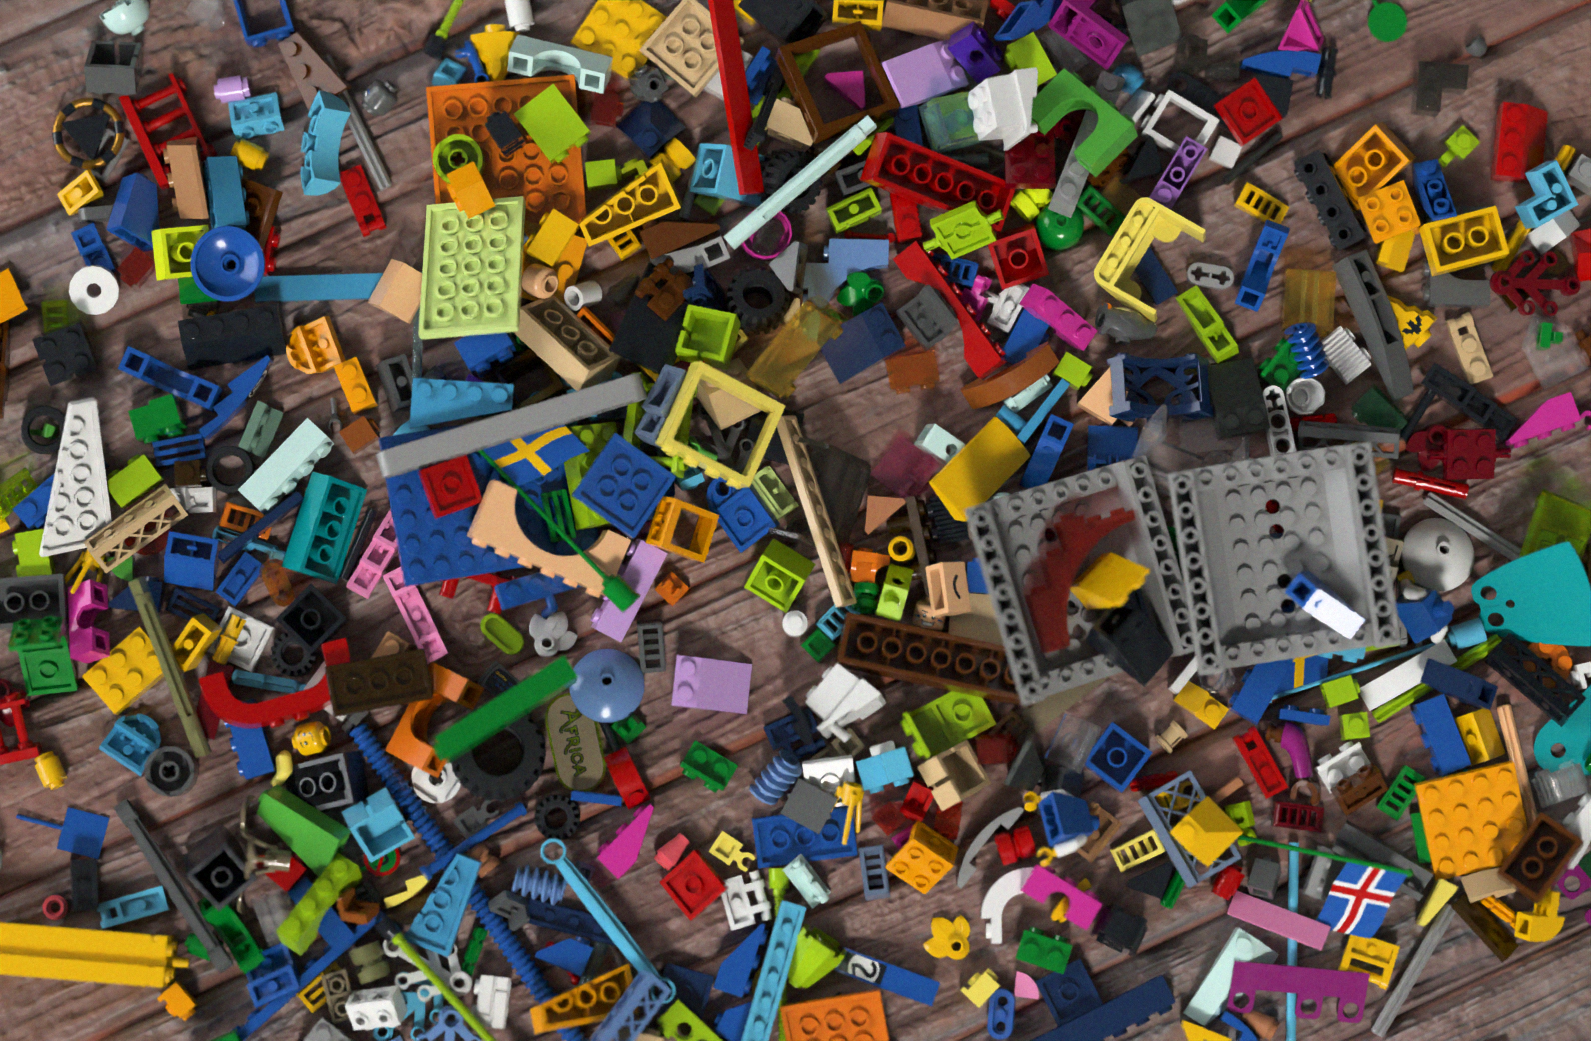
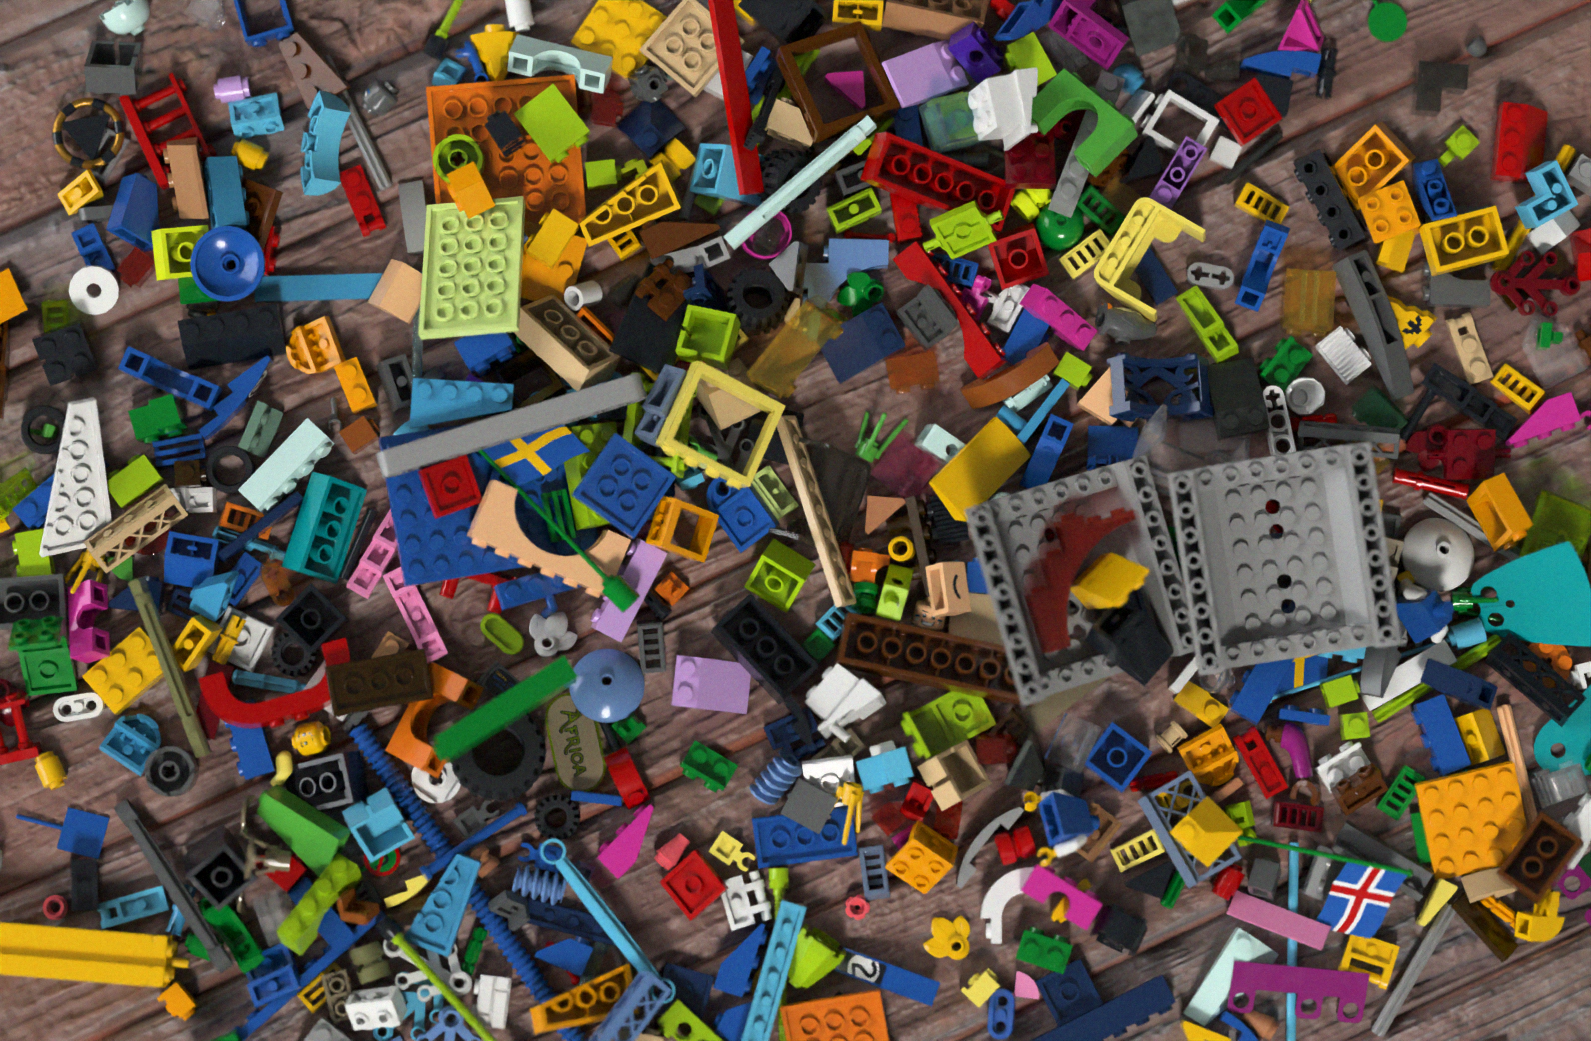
light nougat head [522,263,558,299] -> none
light aqua hinge [782,854,831,909] -> none
white brick [783,611,808,637] -> none
blue piece [1284,322,1329,379] -> none
slope [1285,570,1366,639] -> none
none -> white plate [53,693,105,722]
none -> dark azure pin [165,883,198,936]
none -> dark azure slope [189,571,239,622]
none -> light grey slope [398,180,427,256]
none -> blue plate [518,843,563,873]
none -> black pin [643,588,673,621]
none -> black brick [711,593,819,705]
none -> coral plate [845,895,870,920]
none -> bright green plant [854,412,908,463]
none -> light yellow slope [1059,229,1110,280]
none -> light orange slope [1177,724,1239,786]
none -> dark grey slope [1360,619,1406,698]
none -> green plant [1451,586,1502,623]
none -> light orange window [1466,473,1533,552]
none -> yellow slope [1490,363,1546,415]

